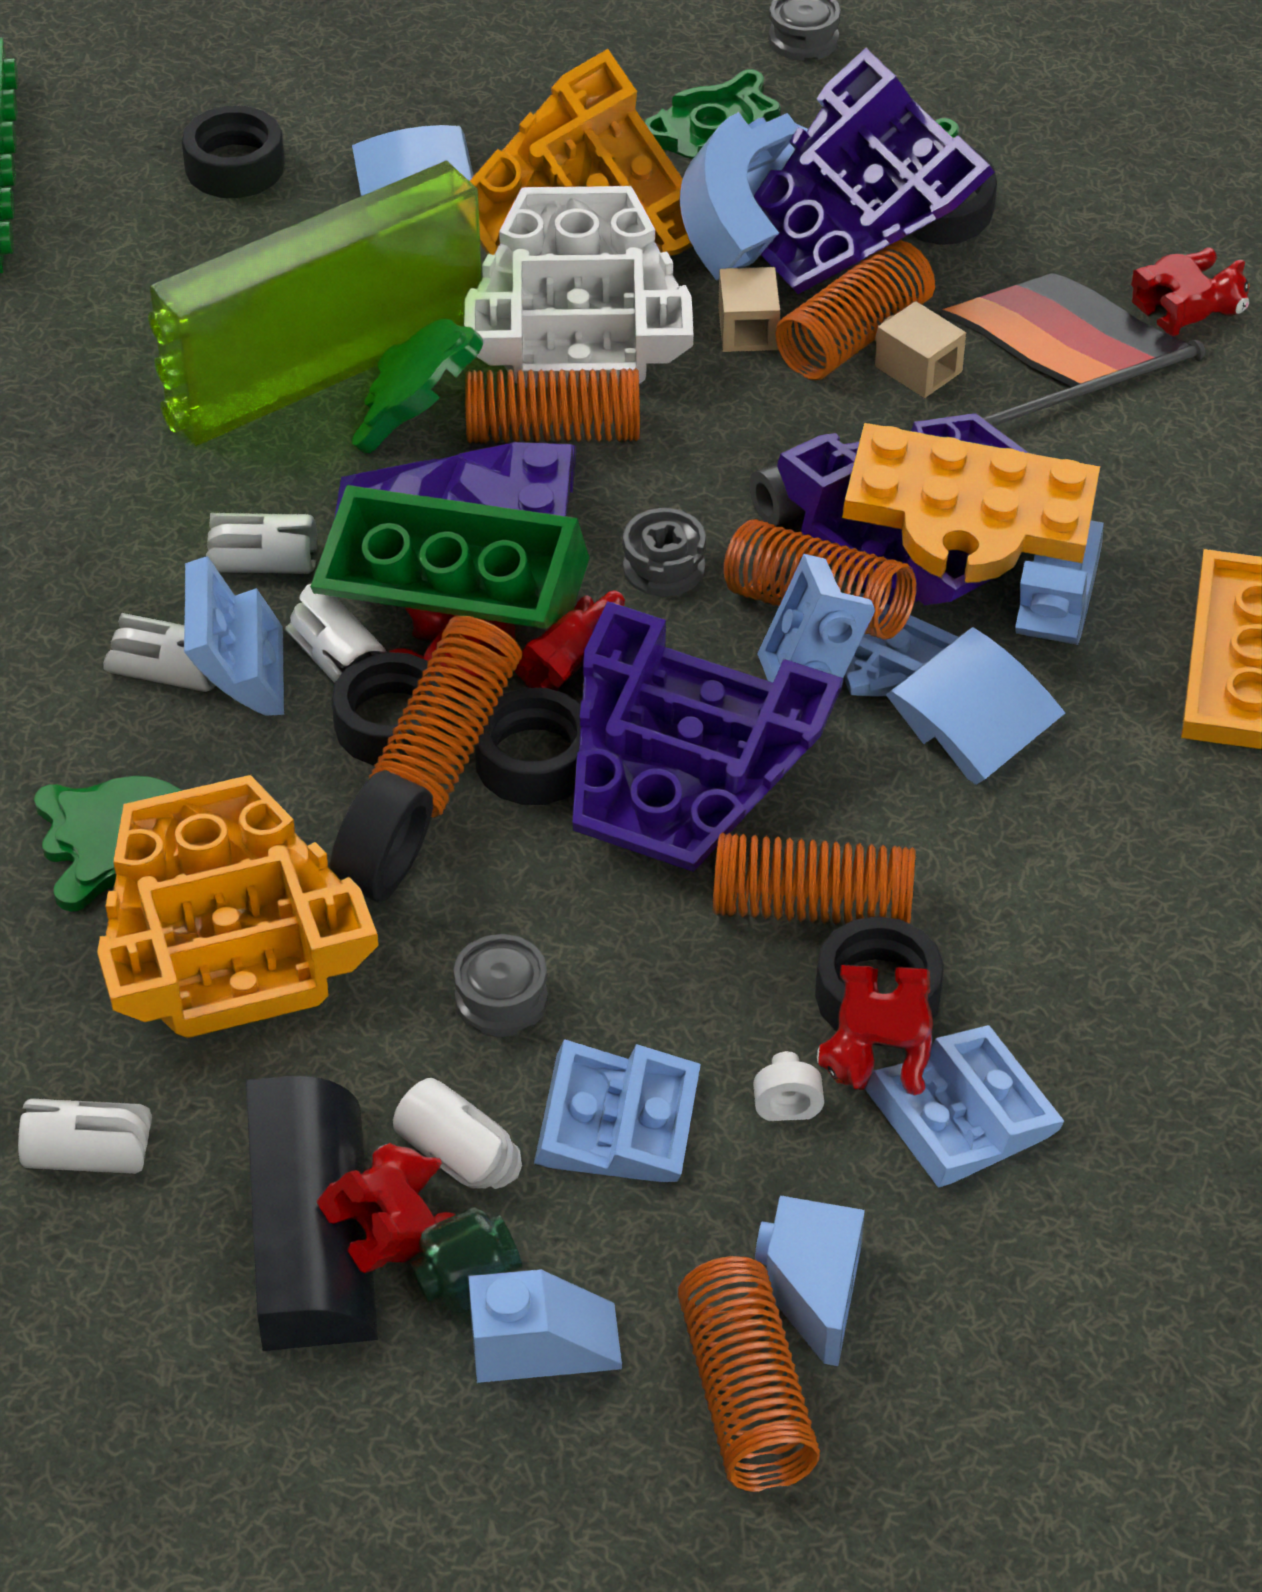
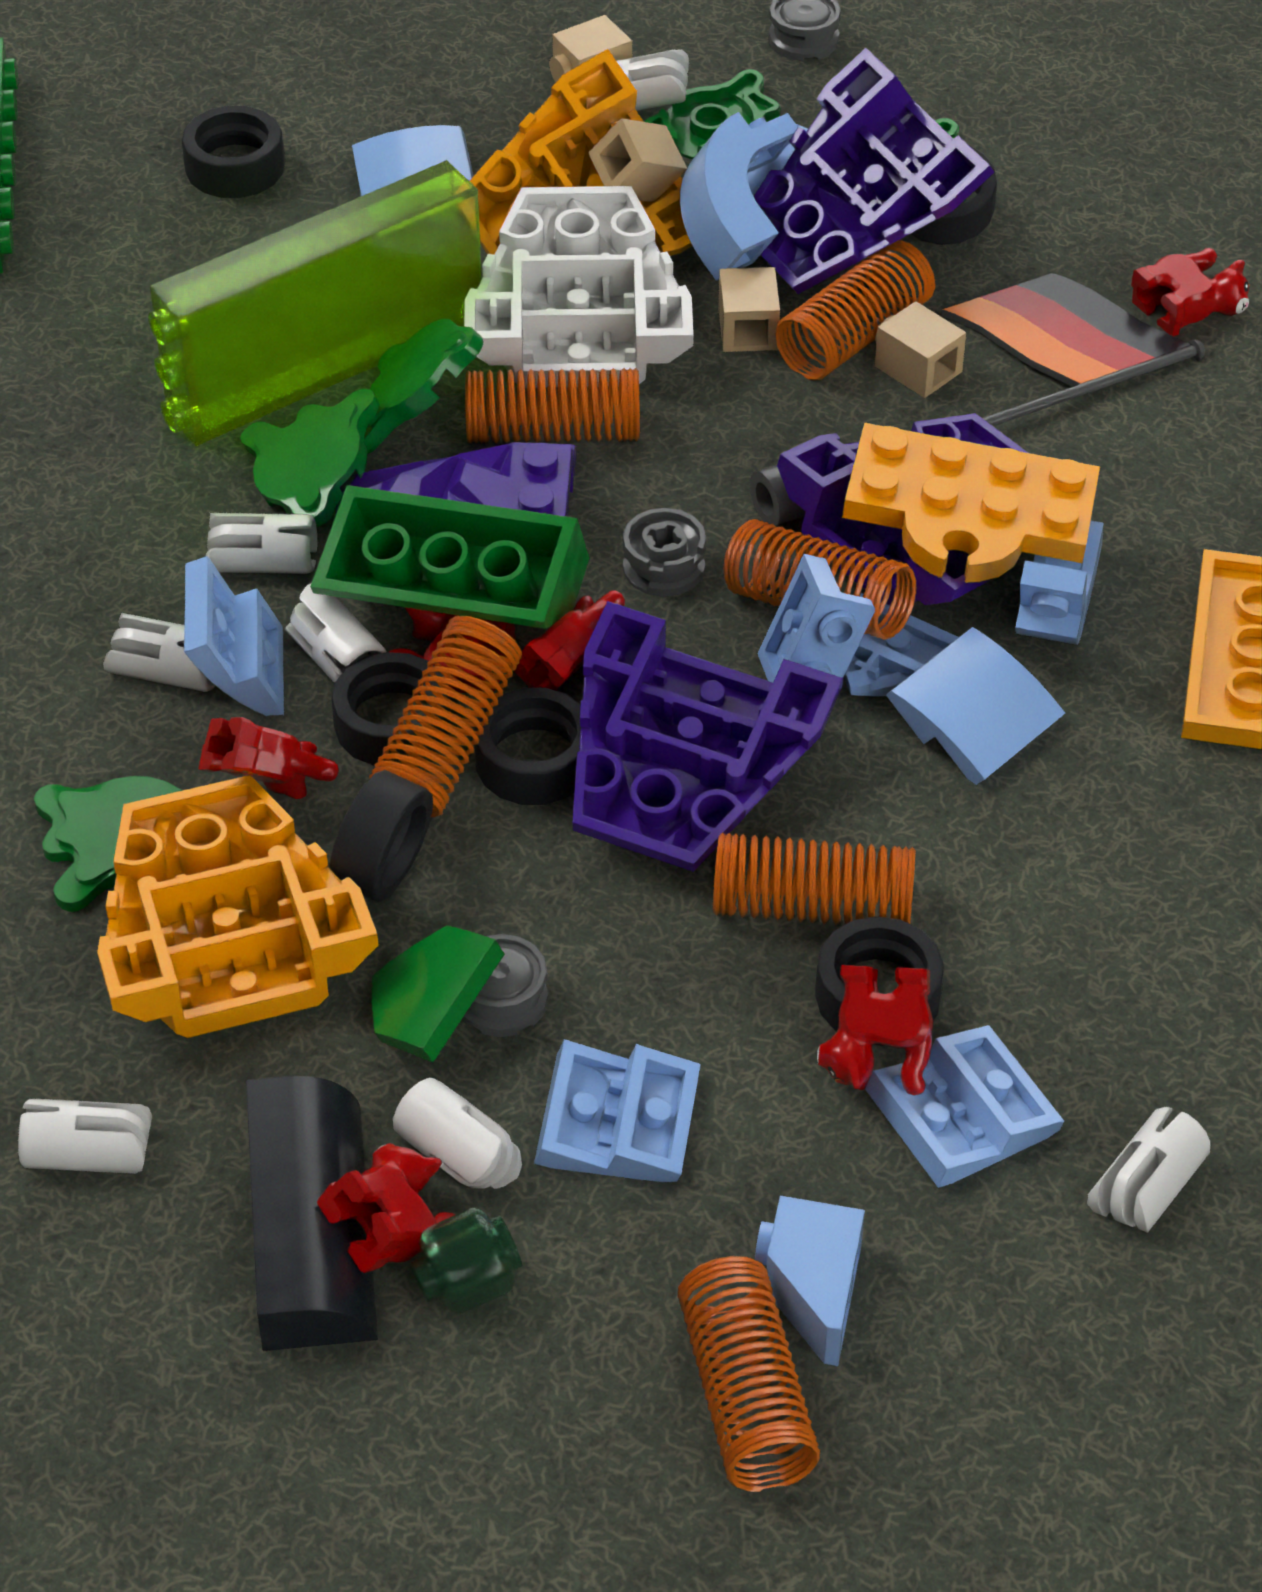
light blue slope [469,1269,622,1383] -> none
white tile [753,1051,824,1121] -> none
none -> red animal [198,717,339,799]
none -> green tile [240,389,380,527]
none -> green slope [372,925,505,1062]
none -> tan brick [549,15,632,82]
none -> tan brick [588,118,687,202]
none -> white arm [617,49,689,111]
none -> white arm [1087,1107,1210,1232]

